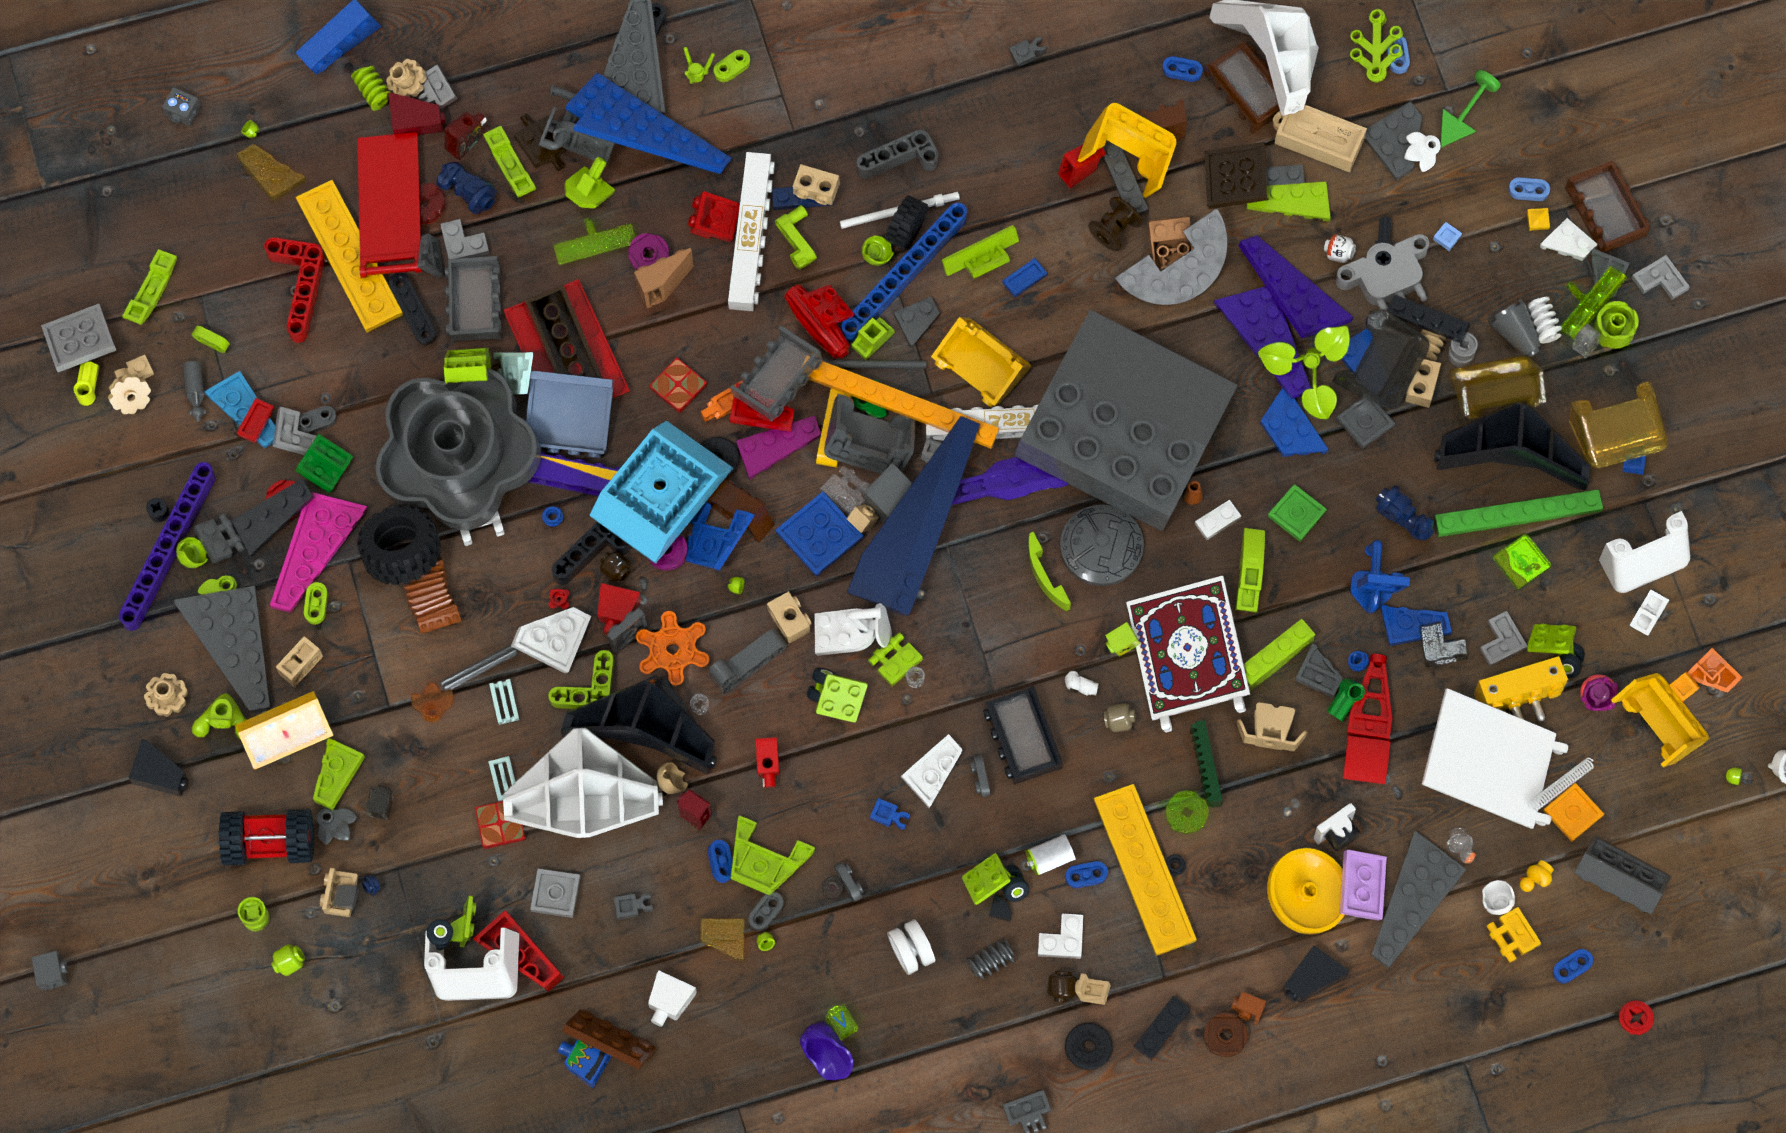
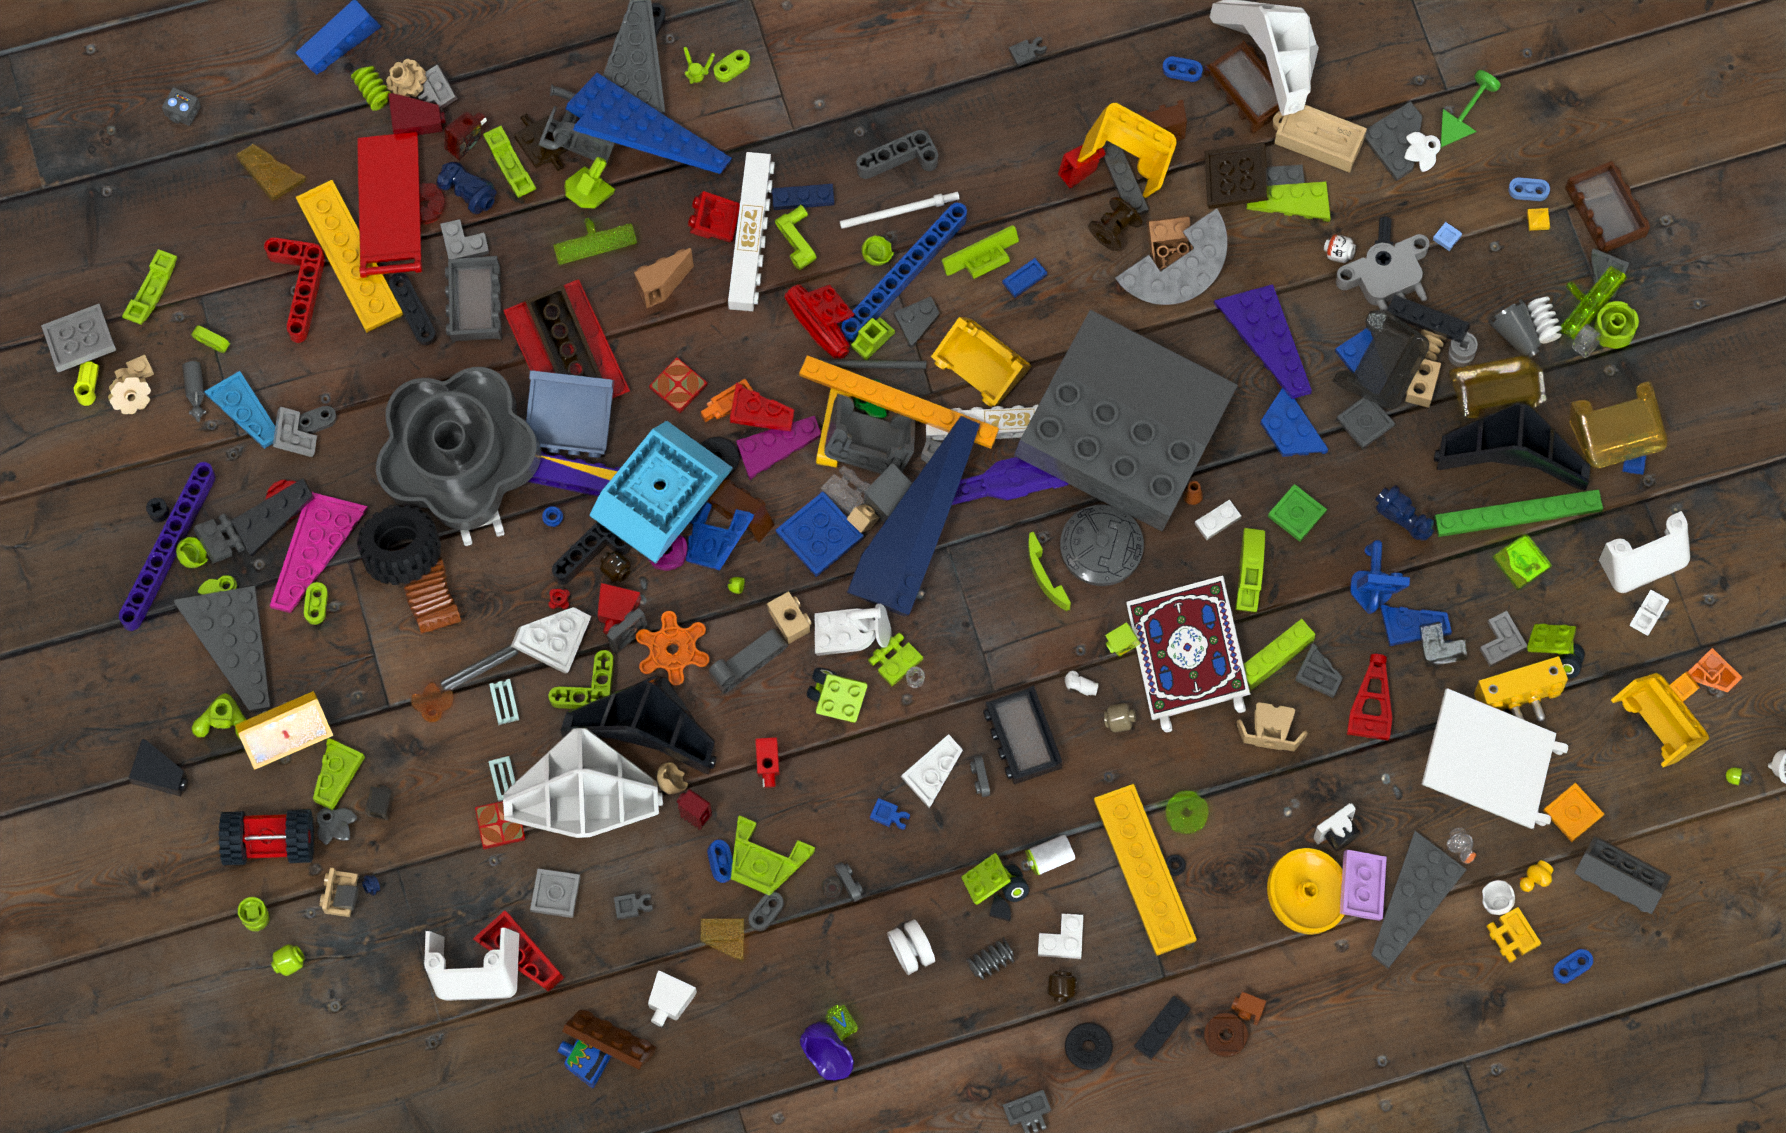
dark grey head [32,951,68,991] -> none
tan plant [144,673,188,717] -> none
red tile [237,398,275,443] -> none
lime hinge [241,120,259,138] -> none
tan brick [276,636,323,687] -> none
green slope [295,434,353,493] -> none
dark grey wing [418,233,445,278] -> none
plate [424,896,476,951] -> none
lime plate [444,348,492,384] -> none
light aqua wing [493,352,533,394] -> none
magenta plate [628,233,669,271] -> none
clear bush [690,694,709,715] -> none
window [730,326,822,422] -> none
lime hinge [757,932,775,951] -> none
tan brick [793,164,840,205] -> none
black tyre [886,195,928,250] -> none
blue plate [1065,861,1108,888] -> none
tan bracket [1075,973,1111,1005] -> none
dark green gear [1190,720,1223,808] -> none
dark purple wing [1238,236,1354,339] -> none
lime plant [1258,326,1350,419] -> none
black slope [1282,946,1349,1003] -> none
green piece [1327,678,1365,722] -> none
red slope [1343,735,1390,784] -> none
blue plate [1348,651,1369,672] -> none
lime plant [1350,9,1403,83] -> none
medium blue plate [1386,34,1410,74] -> none
white piece [1528,758,1594,811] -> none
white wing [1540,218,1598,261] -> none
magenta hair [1580,674,1618,711] -> none
red gear [1619,1001,1654,1036] -> none
light grey plate [1632,255,1690,300] -> none

